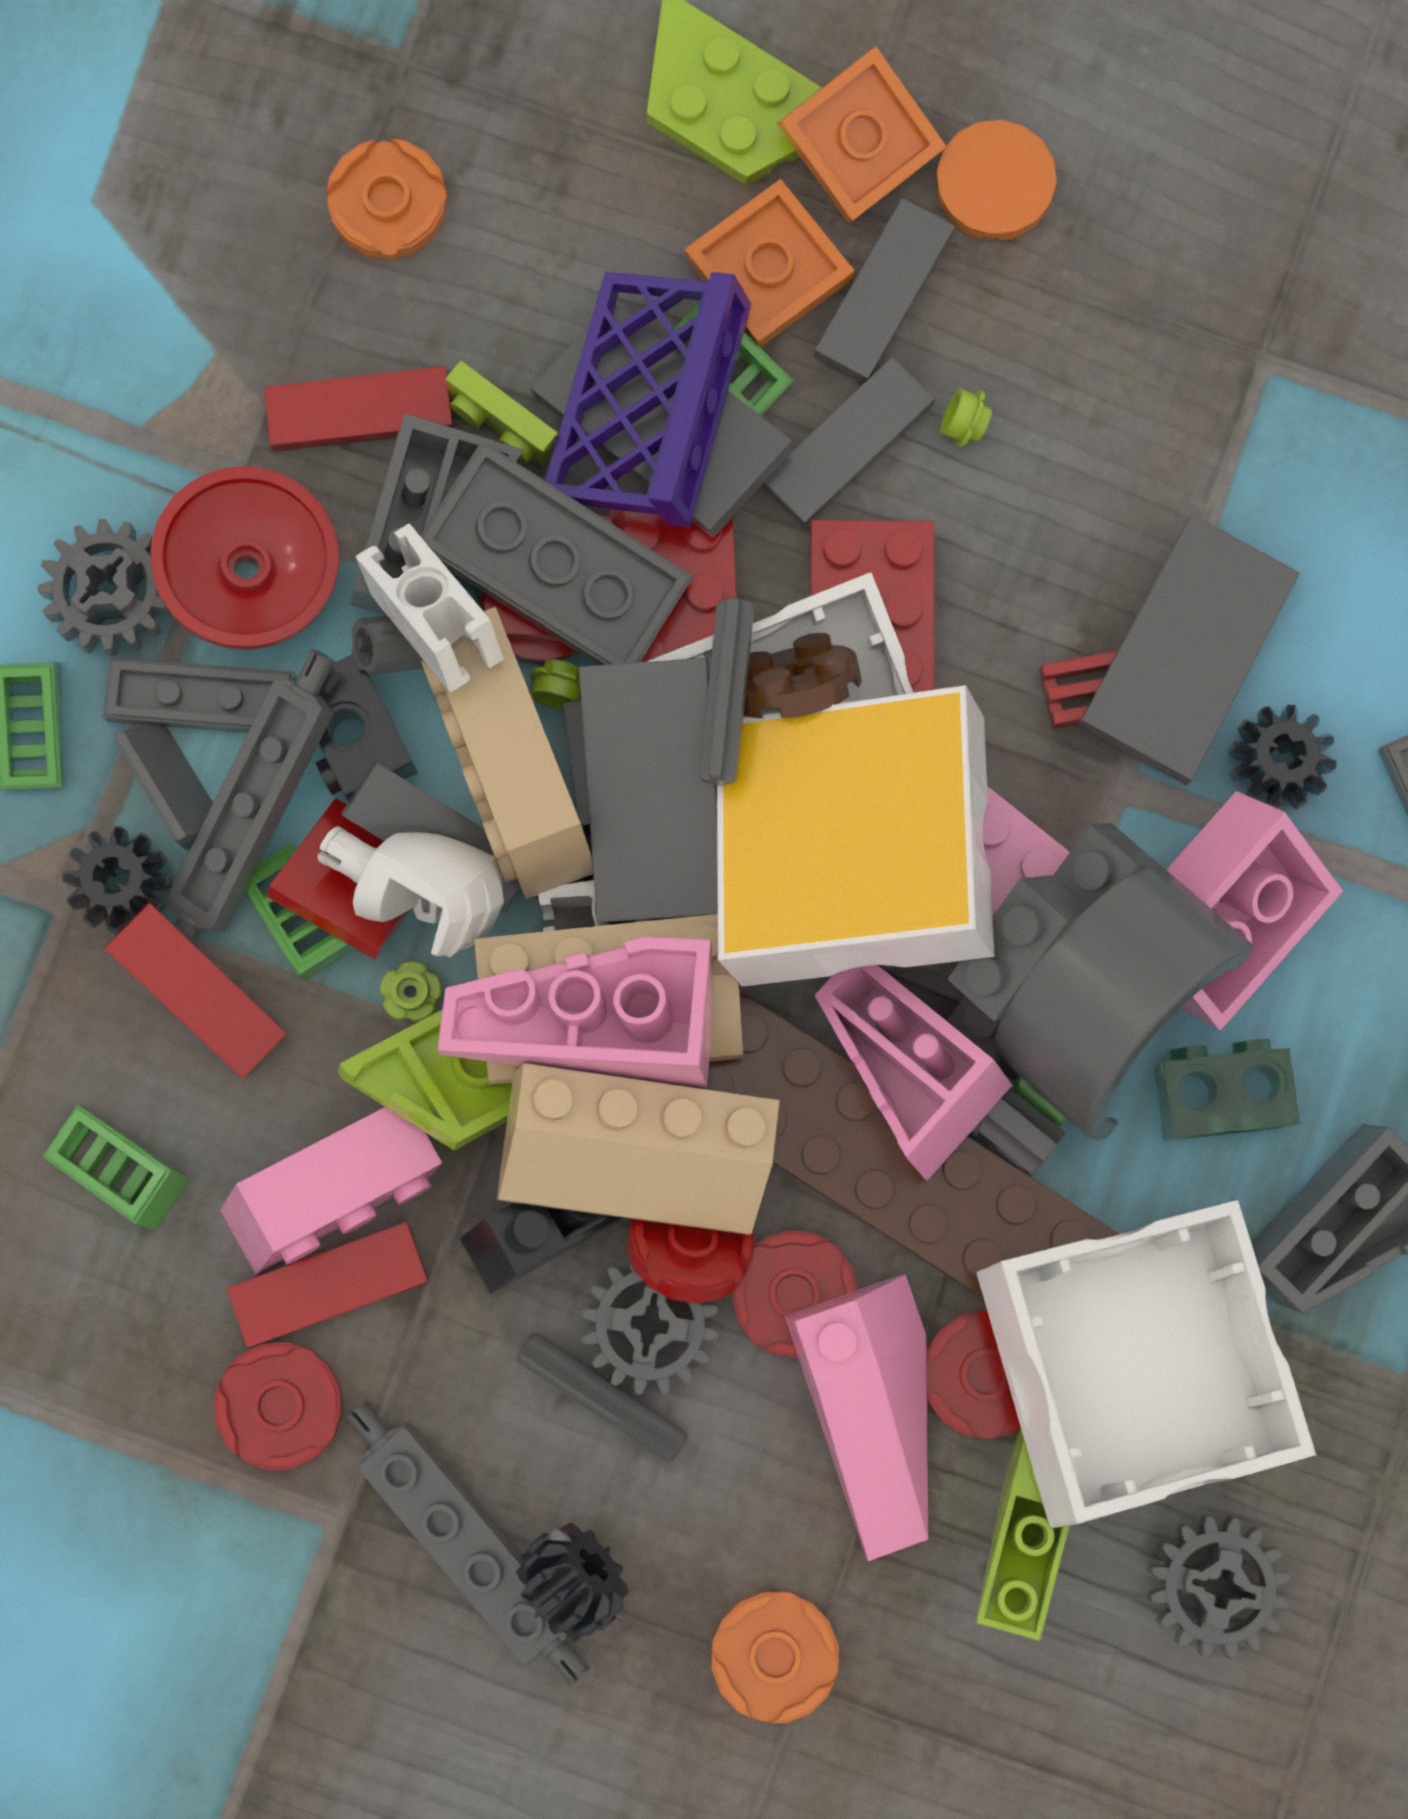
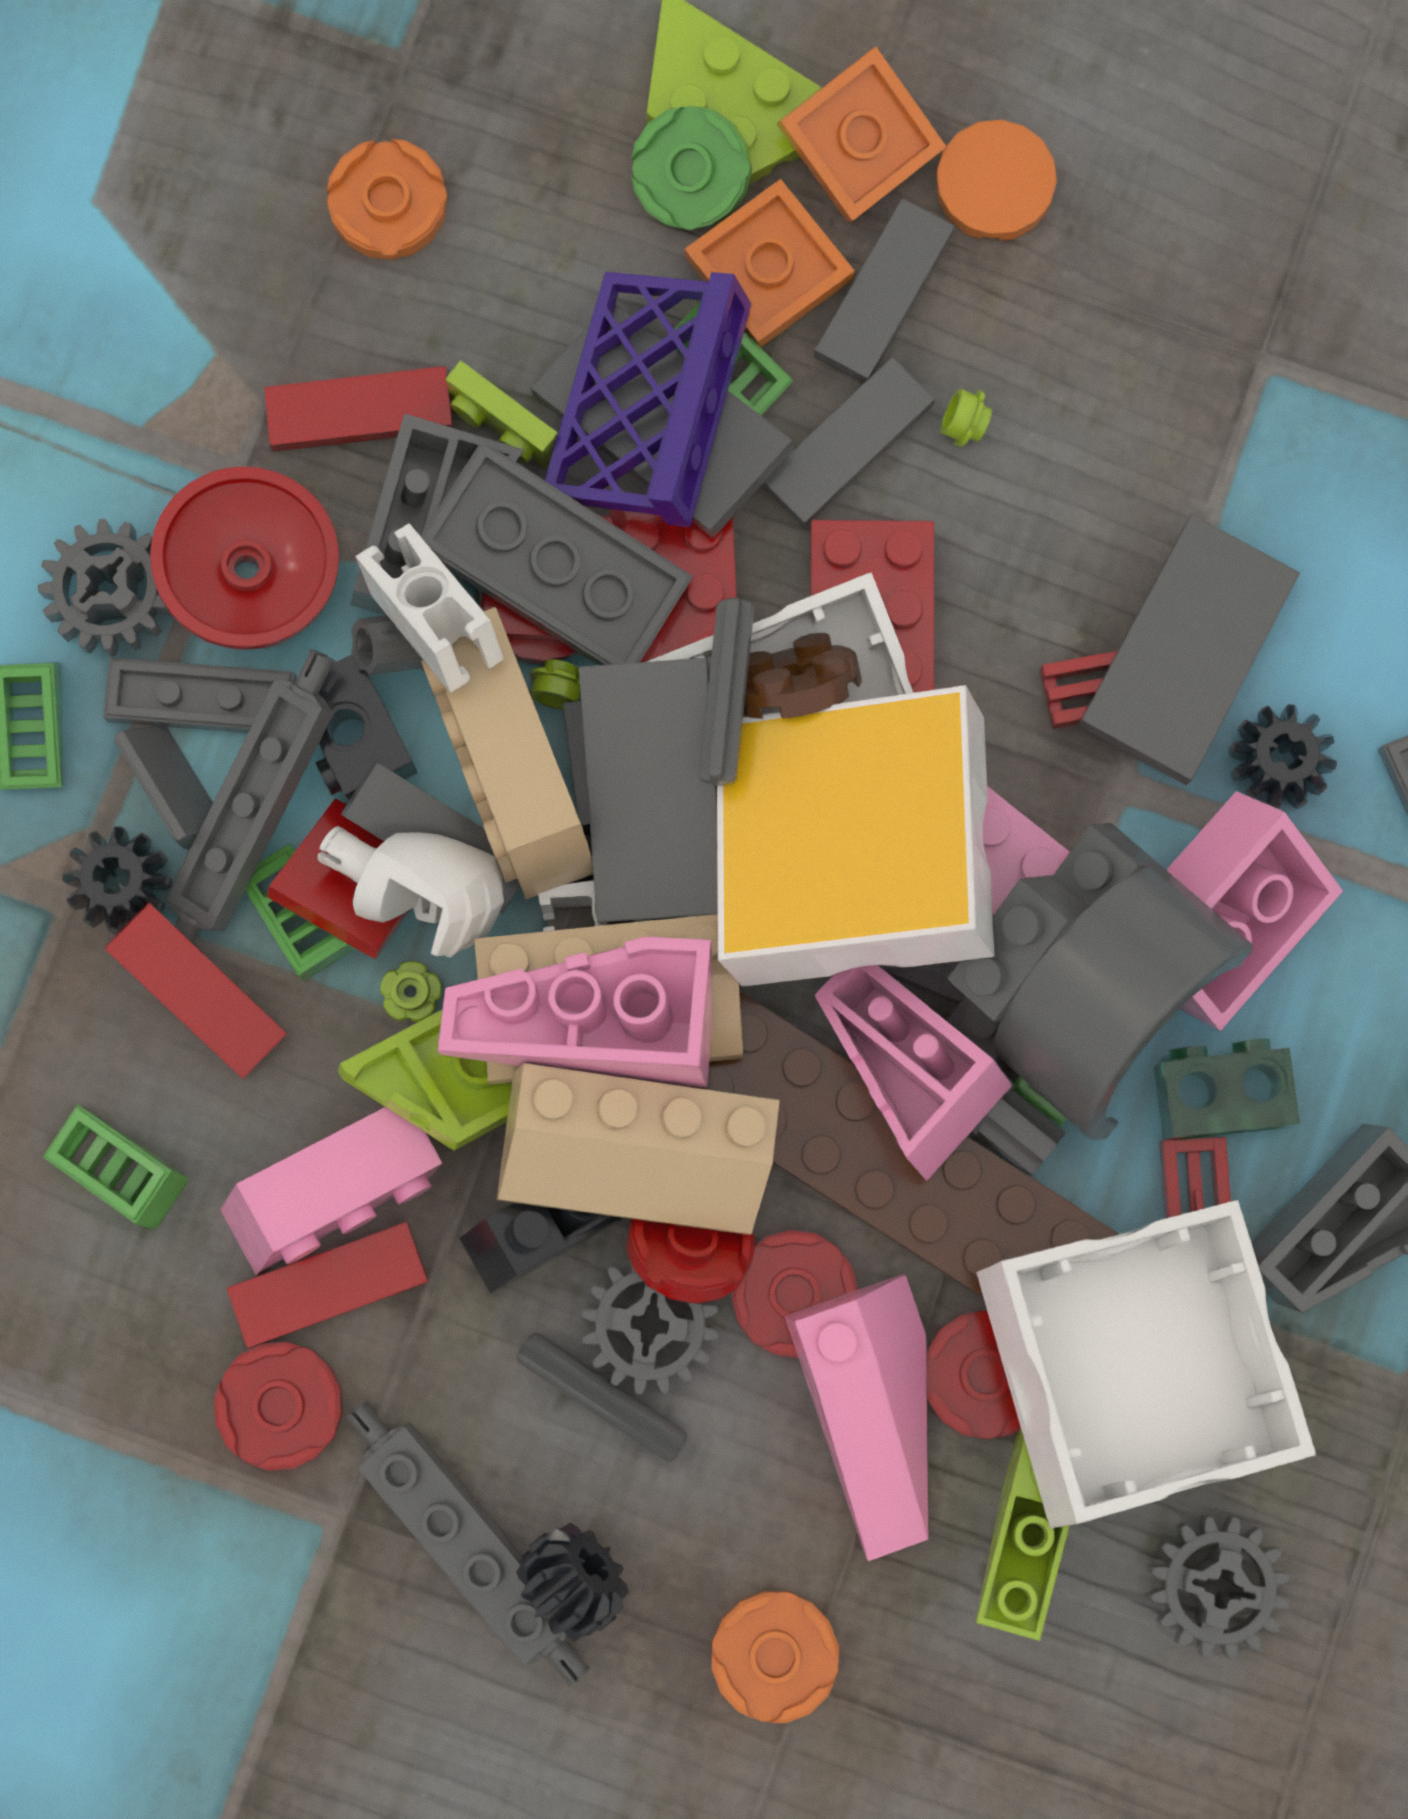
none -> bright green tile [631,106,752,231]
none -> red tile [1159,1137,1231,1219]

